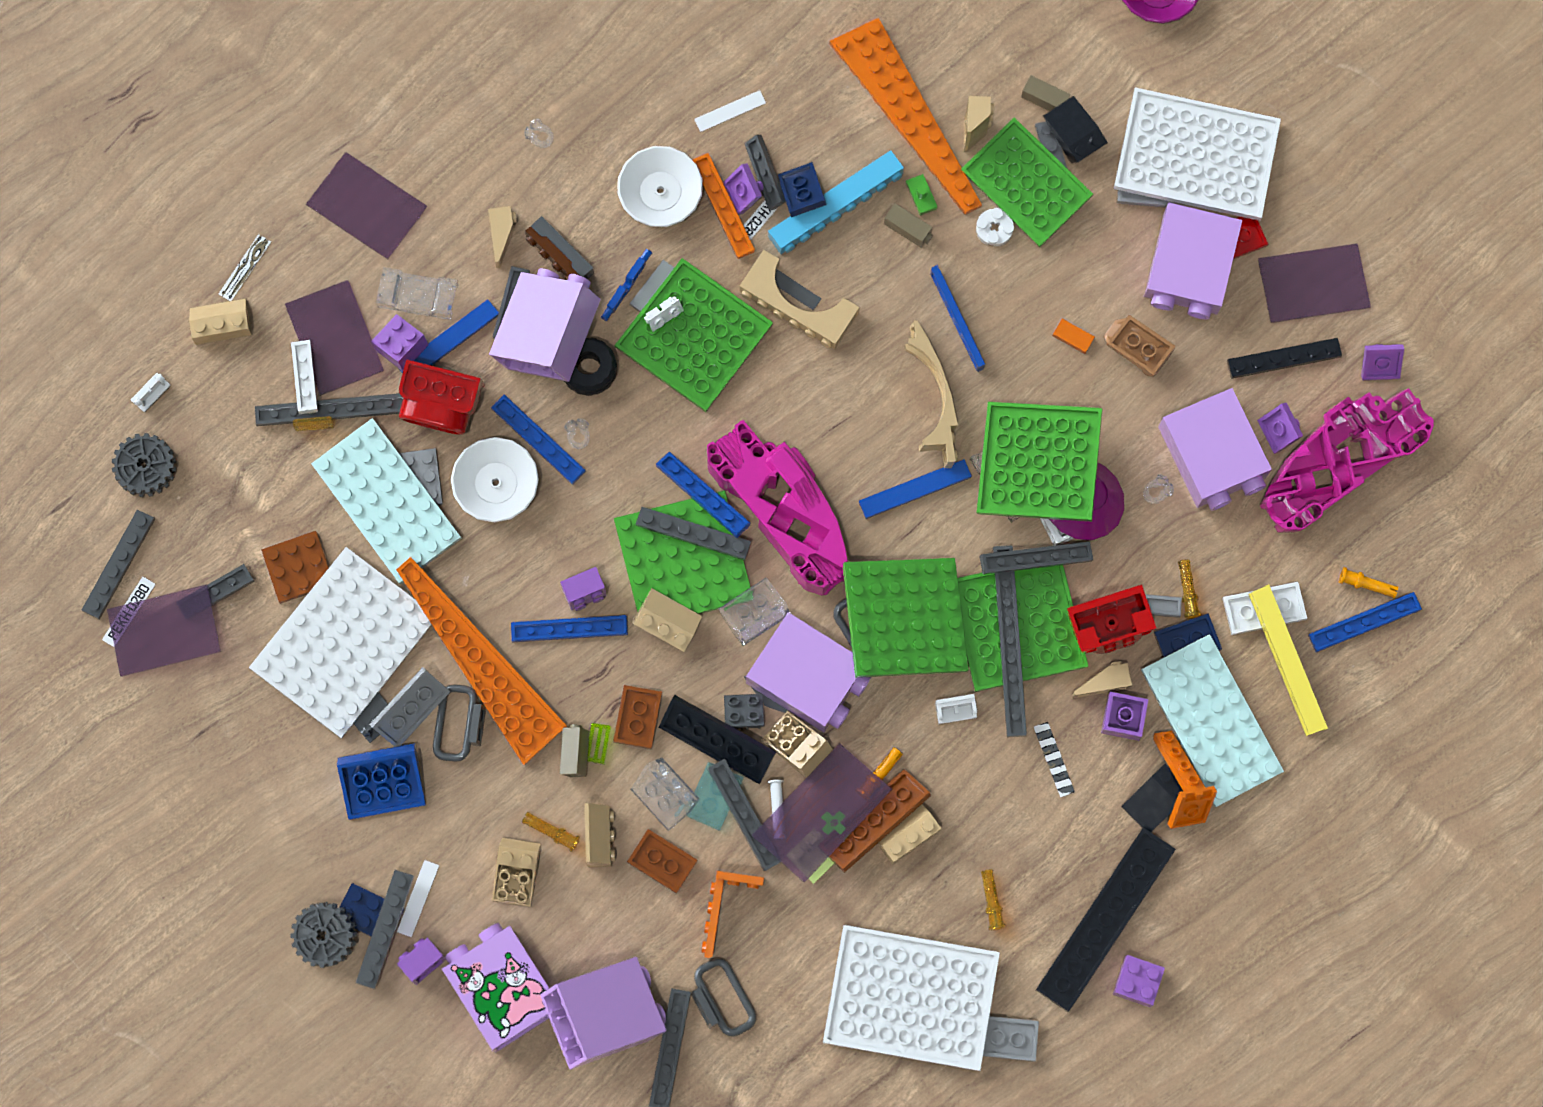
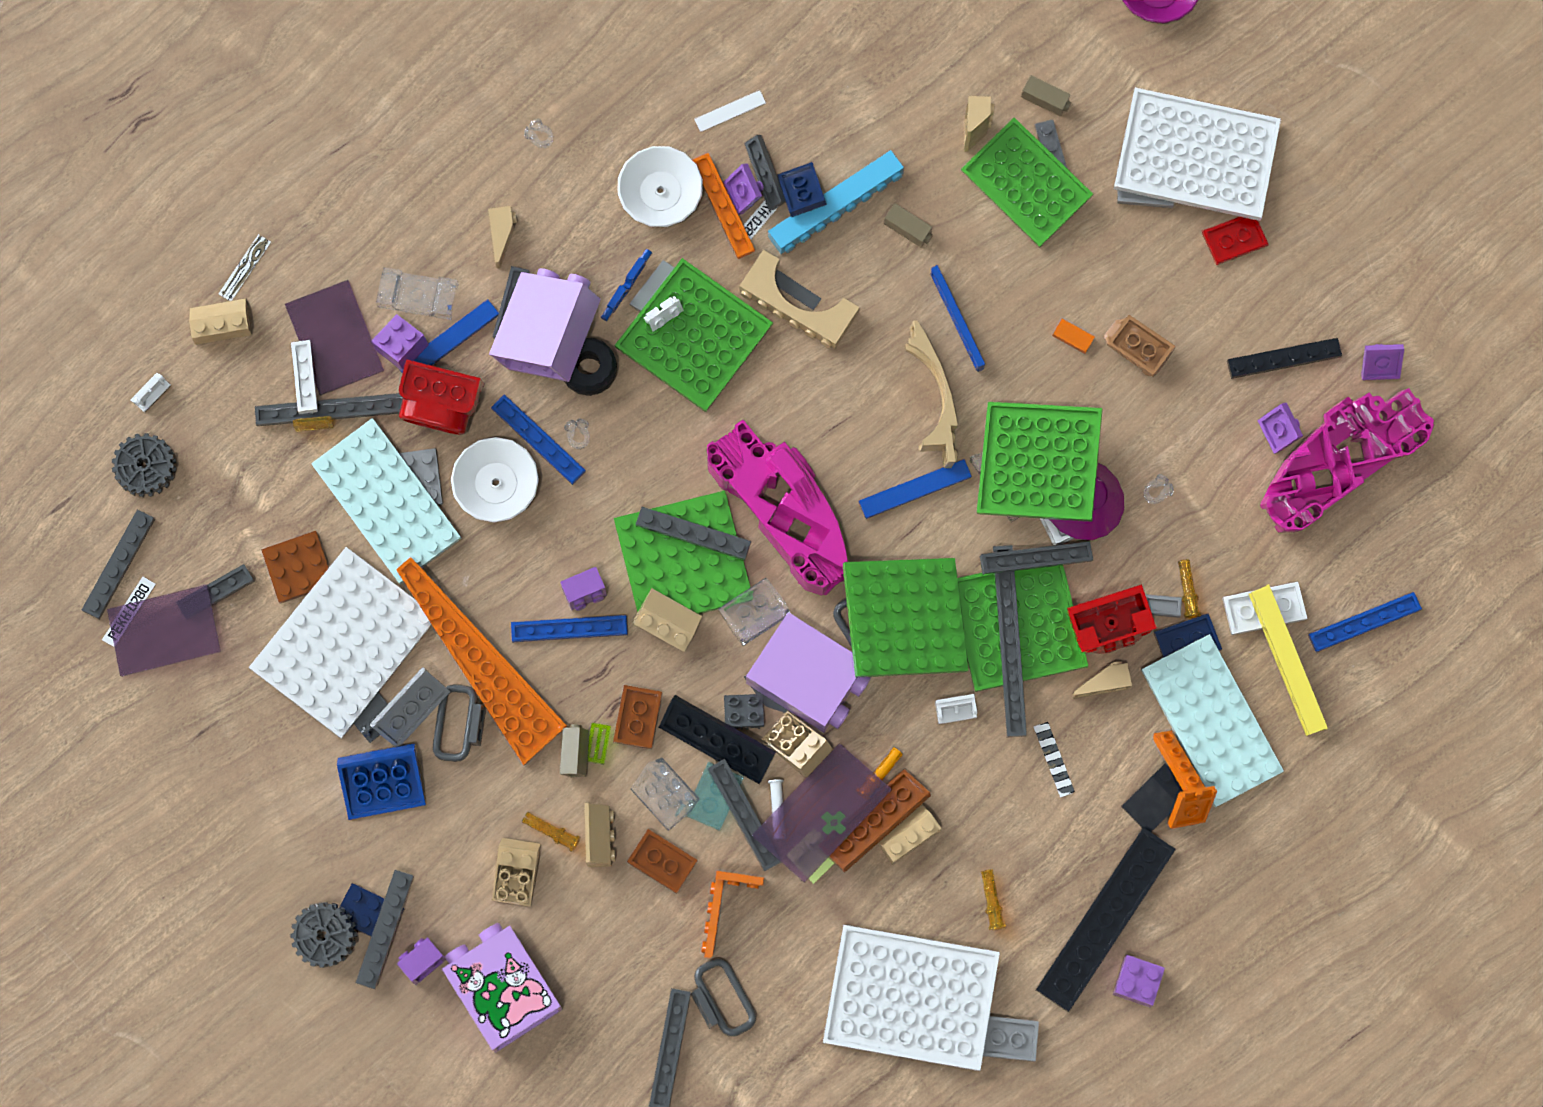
clear purple piece [306,152,427,260] -> none
white sticker [397,860,439,937] -> none
piece [525,216,594,280] -> none
lavender brick [540,957,666,1070] -> none
blue tile [656,451,750,538] -> none
orange wing [829,18,982,215] -> none
bright green tile [906,174,937,216] -> none
white plate [976,208,1014,246] -> none
black slope [1043,96,1108,163] -> none
medium lavender brick [1101,692,1148,741] -> none
lavender brick [1144,202,1242,320] -> none
lavender brick [1158,388,1272,511] -> none
clear purple piece [1258,243,1371,323] -> none
light orange pin [1338,567,1399,598] -> none

